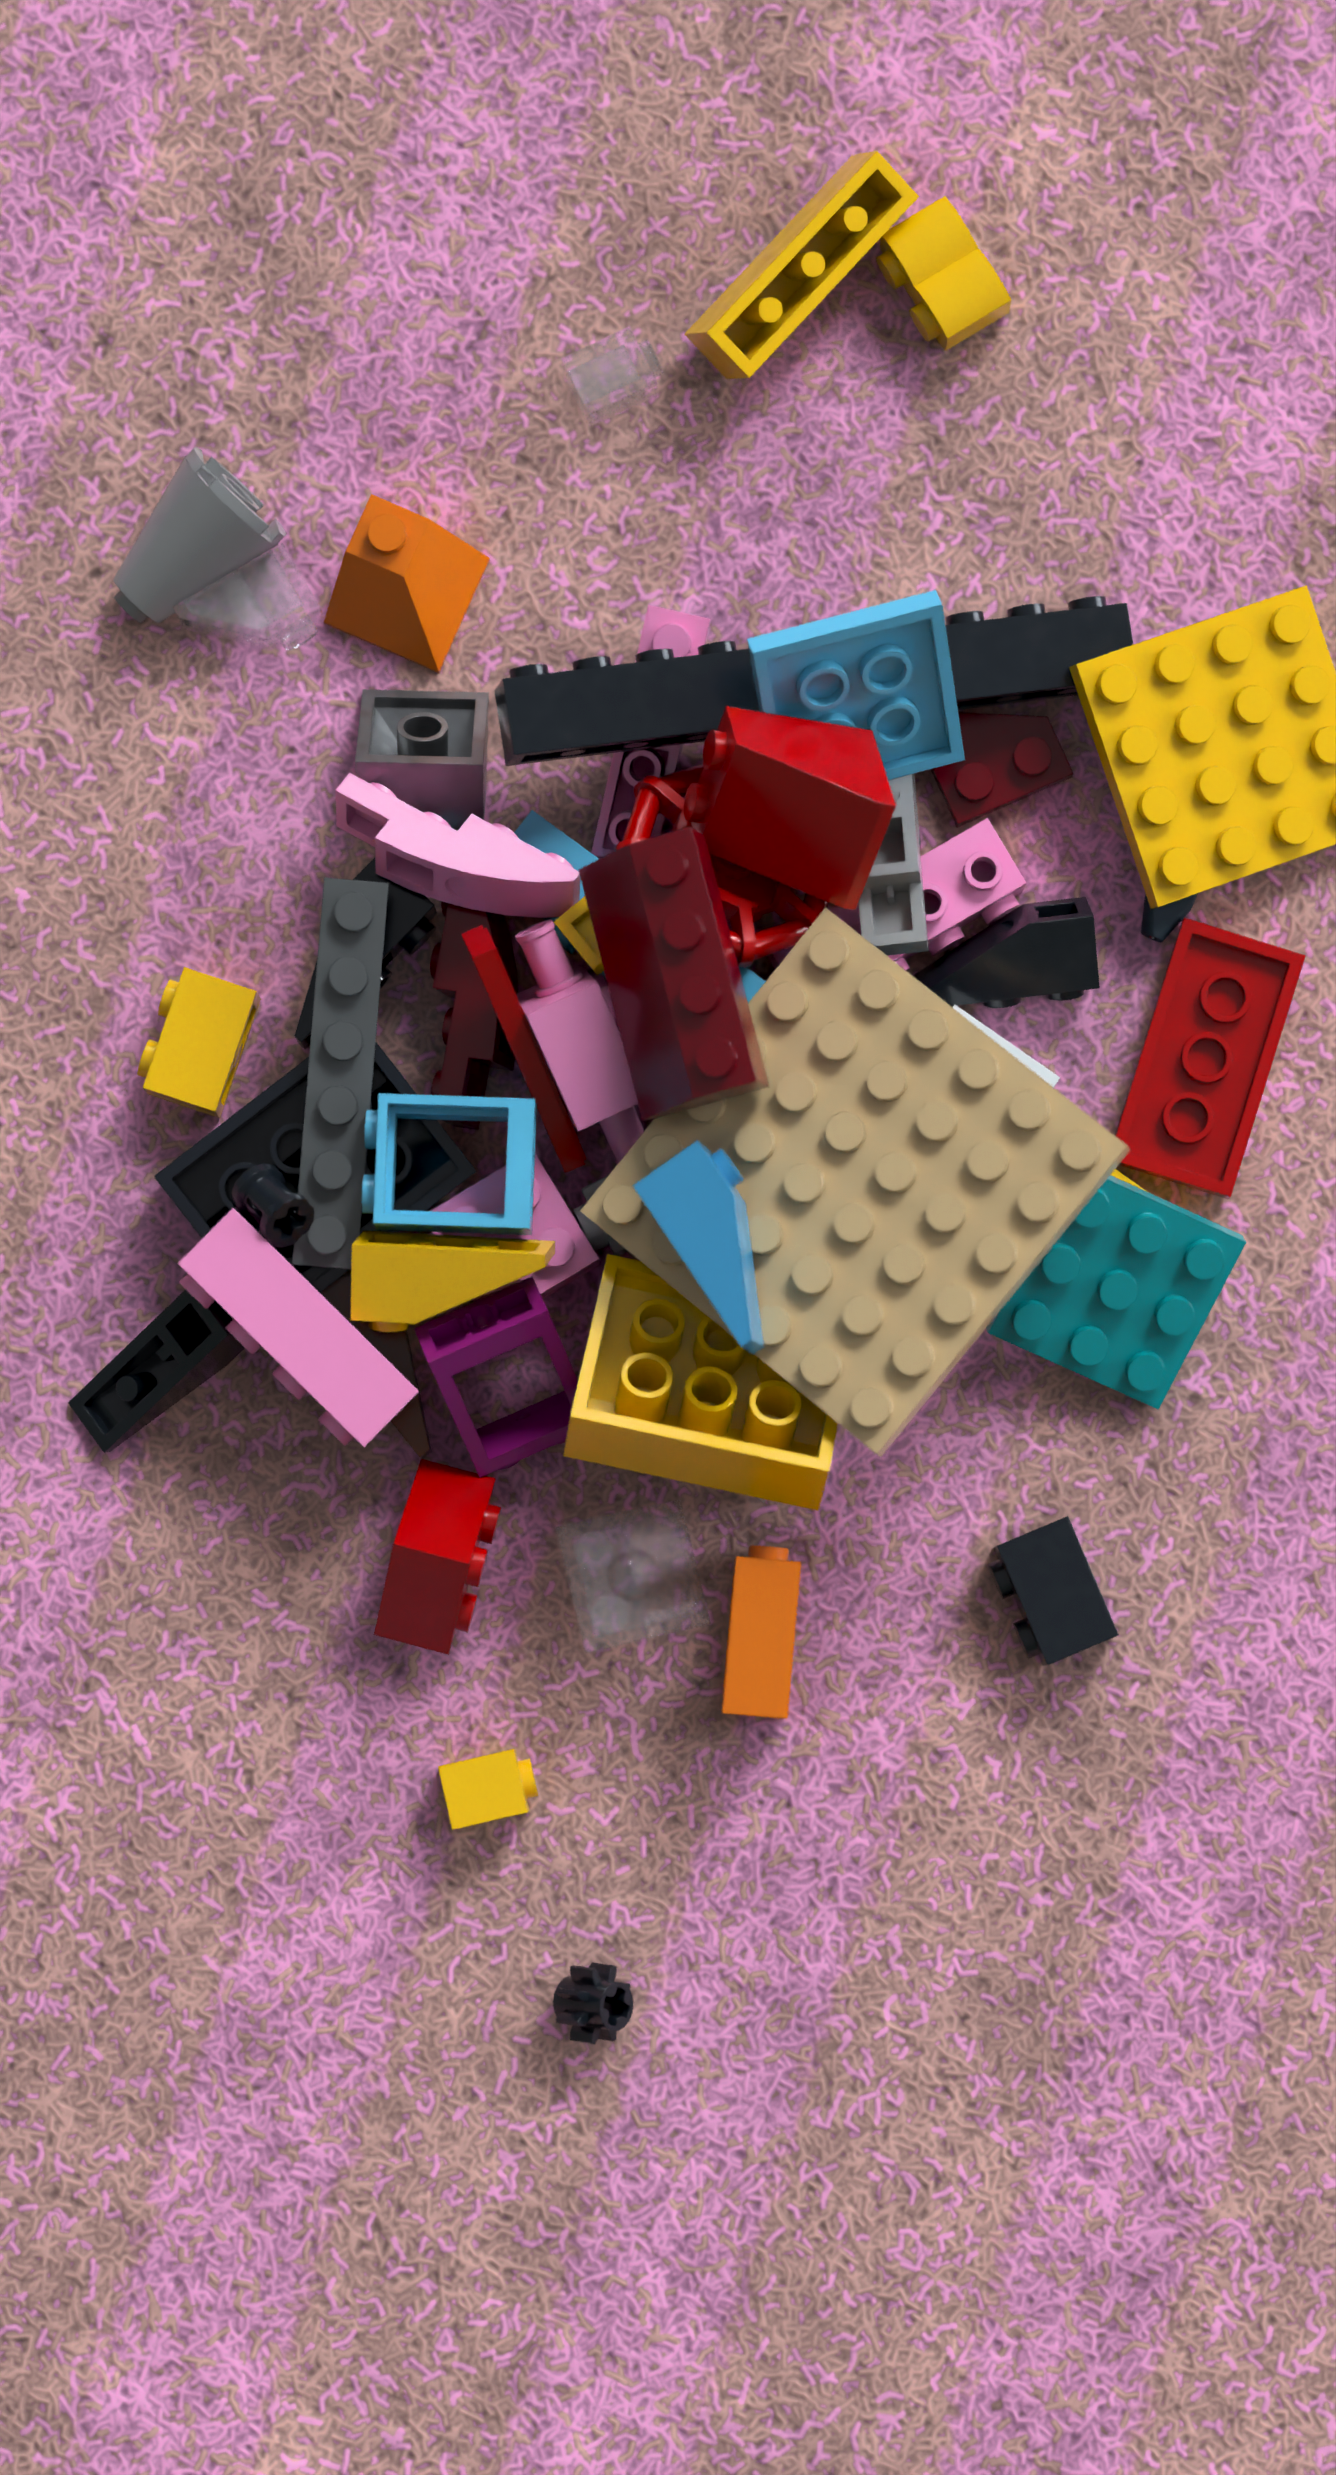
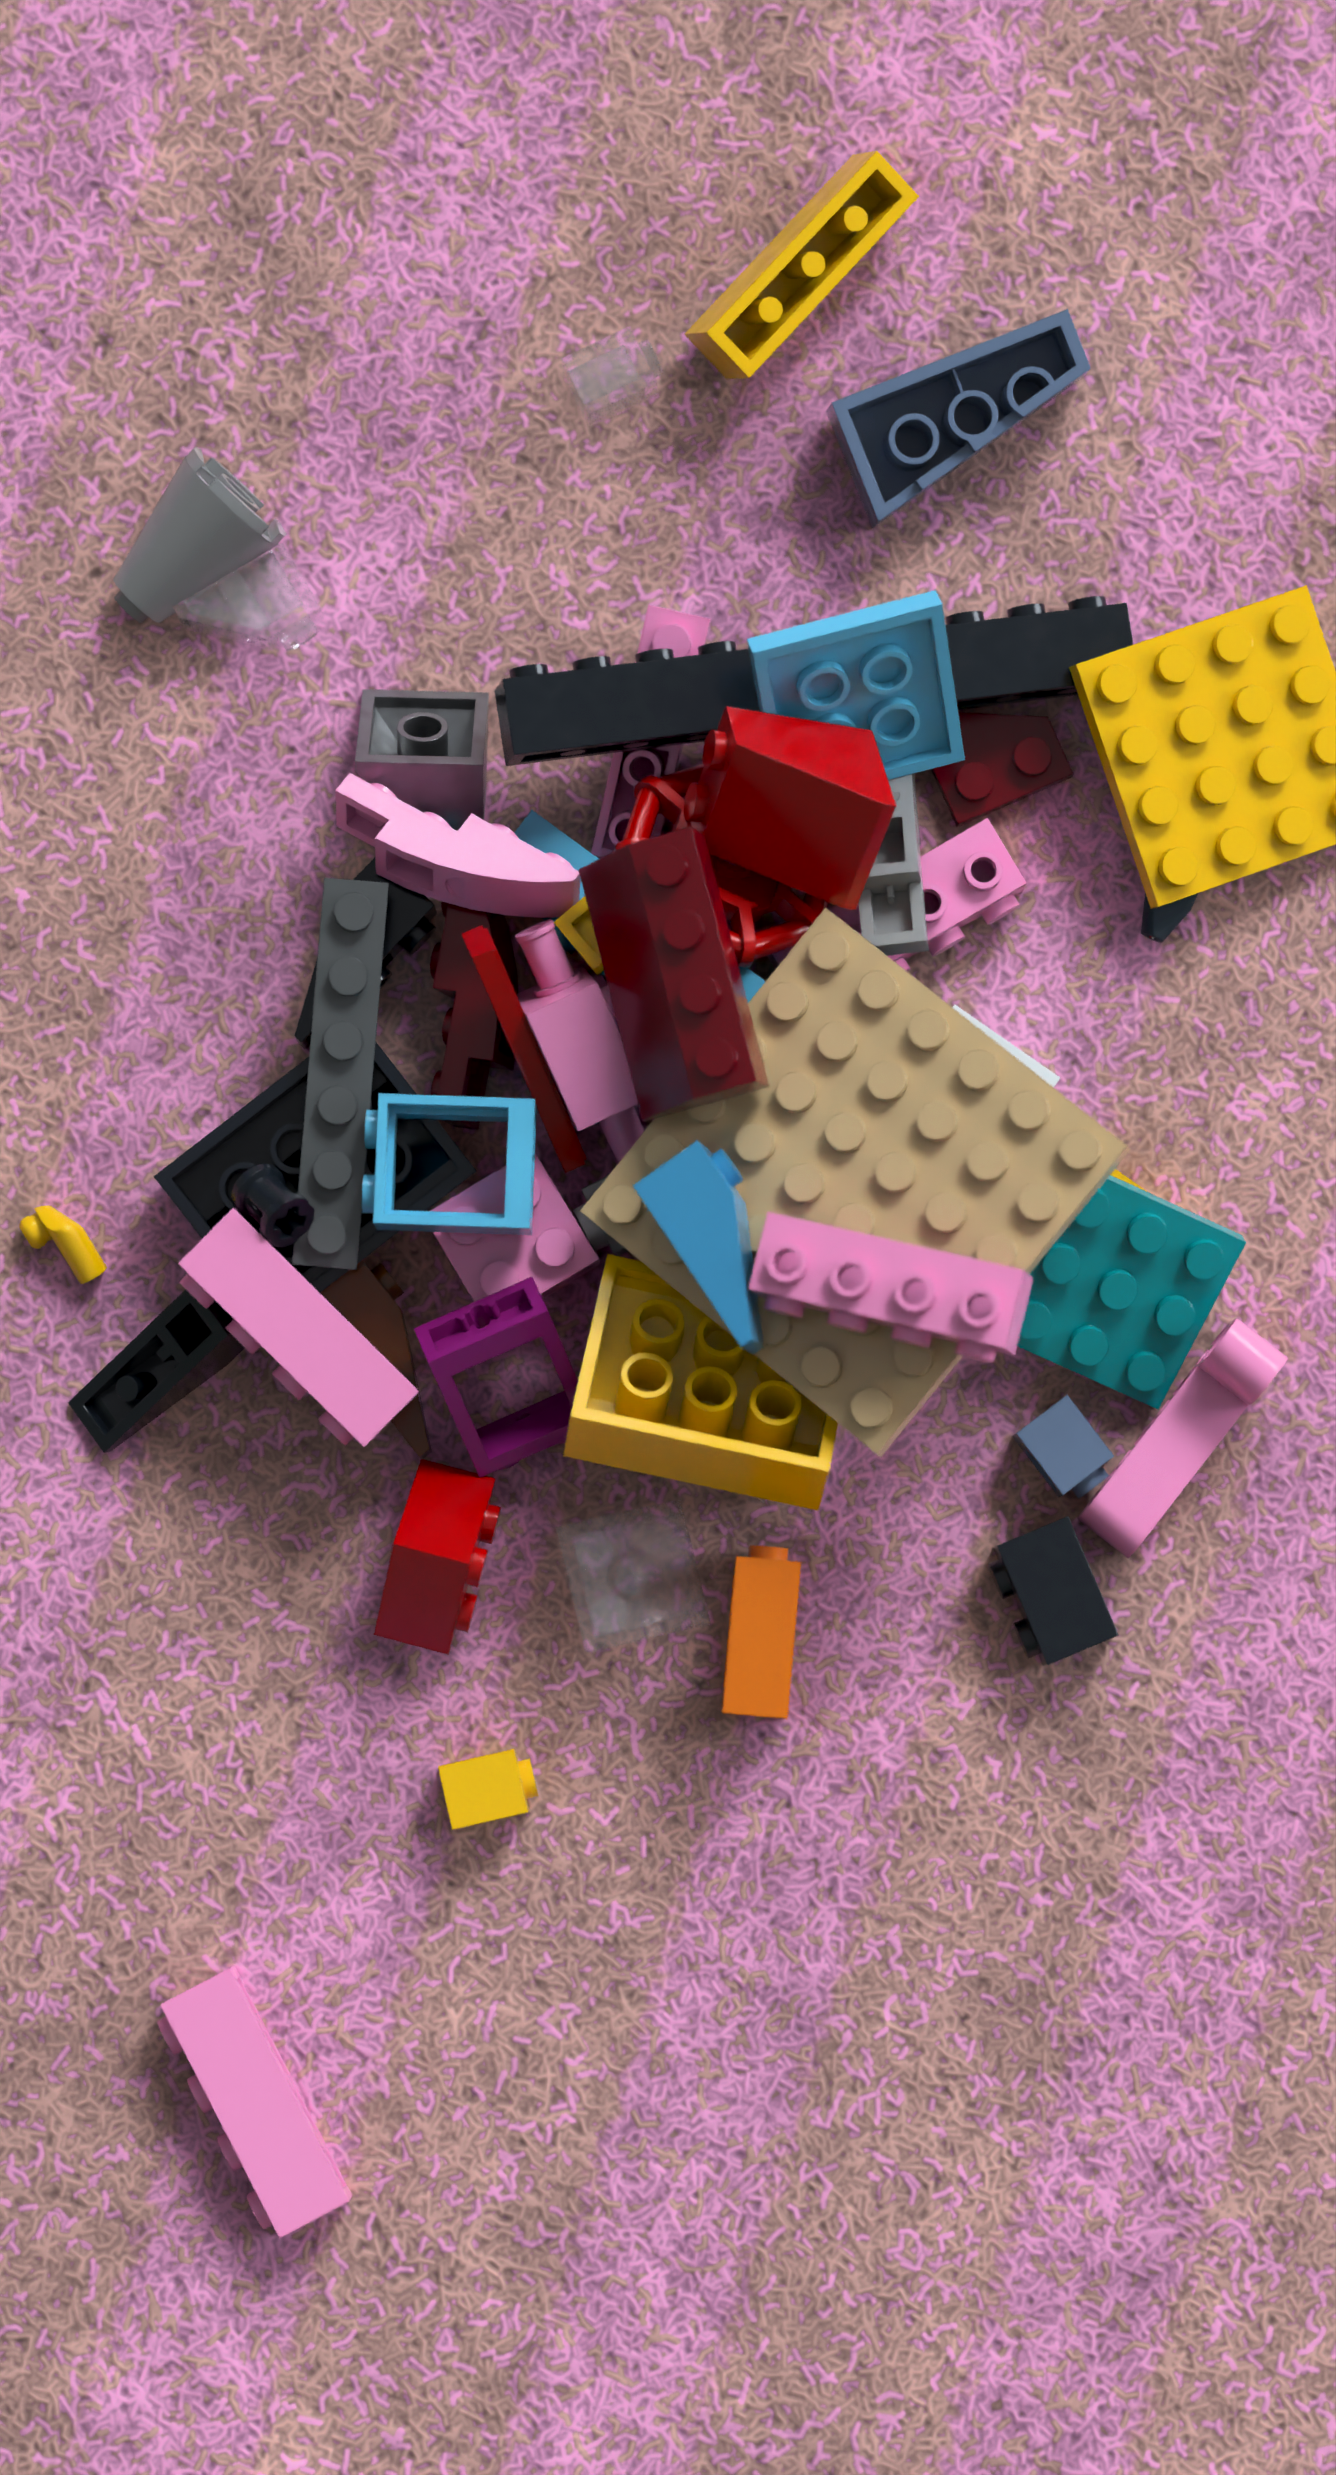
yellow brick [137,967,261,1118] -> none
orange slope [324,494,490,673] -> none
yellow slope [351,1230,555,1332] -> none
black gear [553,1962,633,2044] -> none
yellow brick [876,196,1012,351] -> none
black slope [913,897,1100,1008] -> none
red plate [1115,917,1306,1199] -> none
none -> yellow arm [19,1205,107,1284]
none -> bright pink brick [157,1966,352,2238]
none -> bright pink brick [748,1212,1033,1363]
none -> sand blue wedge [826,309,1091,529]
none -> sand blue brick [1012,1395,1114,1499]
none -> bright pink beam [1077,1318,1288,1558]

